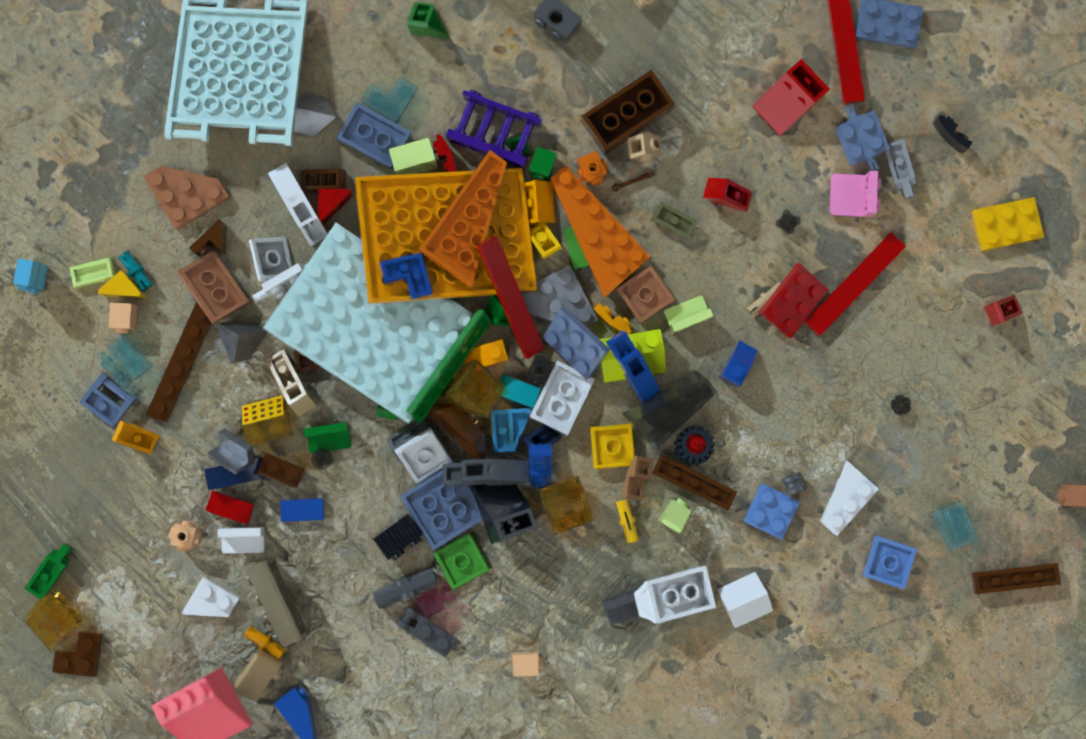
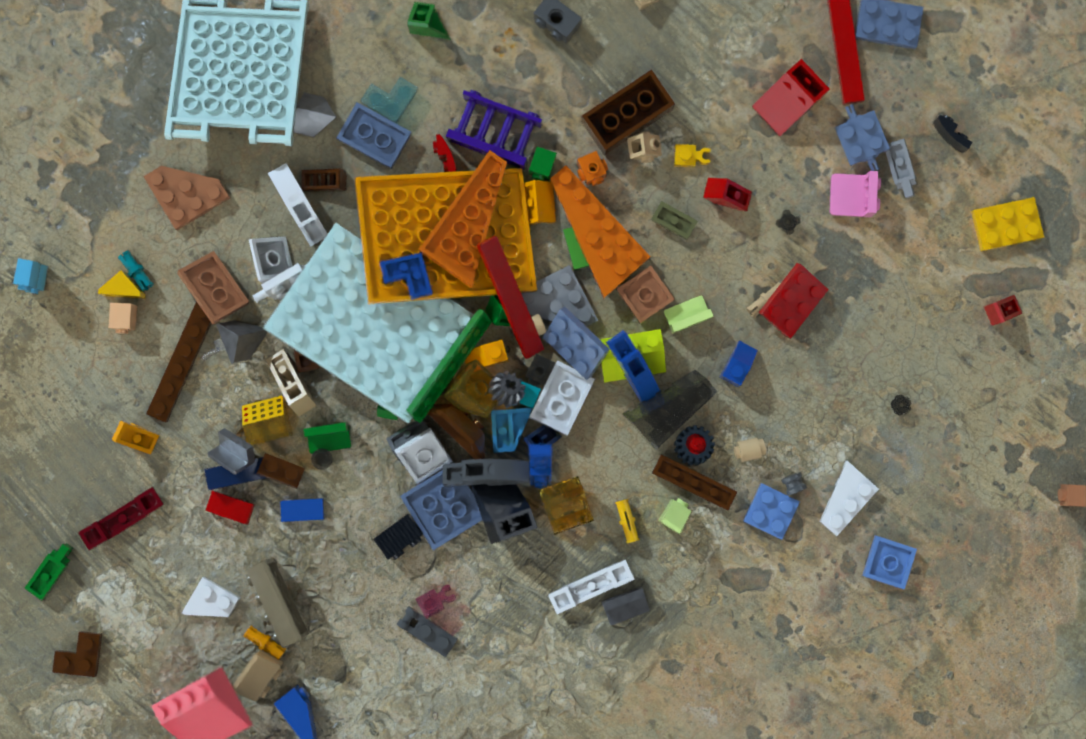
clear yellow slope [24,589,83,652] -> none
yellowish green tile [69,257,116,288] -> none
sand blue plate [79,372,138,428] -> none
clear light blue plate [97,334,152,389] -> none
light nougat brick [169,520,202,552] -> none
reddish brown slope [189,219,227,257] -> none
white panel [218,527,265,554] -> none
red slope [318,189,354,224] -> none
dark grey piece [373,568,439,609] -> none
yellowish green panel [389,138,438,175] -> none
bright green tile [433,533,490,590] -> none
green tile [505,135,531,156] -> none
light nougat brick [513,651,543,677] -> none
yellow slope [530,223,562,260] -> none
yellow plate [590,423,635,469] -> none
light orange slope [593,303,632,334] -> none
reddish brown hinge [612,172,653,192] -> none
medium nougat slope [621,456,654,501] -> none
white slope [634,566,716,624] -> none
white slope [717,572,773,628] -> none
red tile [804,232,906,336] -> none
clear light blue plate [931,501,978,552] -> none
reddish brown plate [971,563,1061,594] -> none
none -> dark red slope [78,487,164,551]
none -> flat silver gear [488,370,525,408]
none -> tan tile [531,314,546,336]
none -> white slope [548,559,634,614]
none -> yellow plate [674,144,711,167]
none -> tan brick [734,437,766,462]

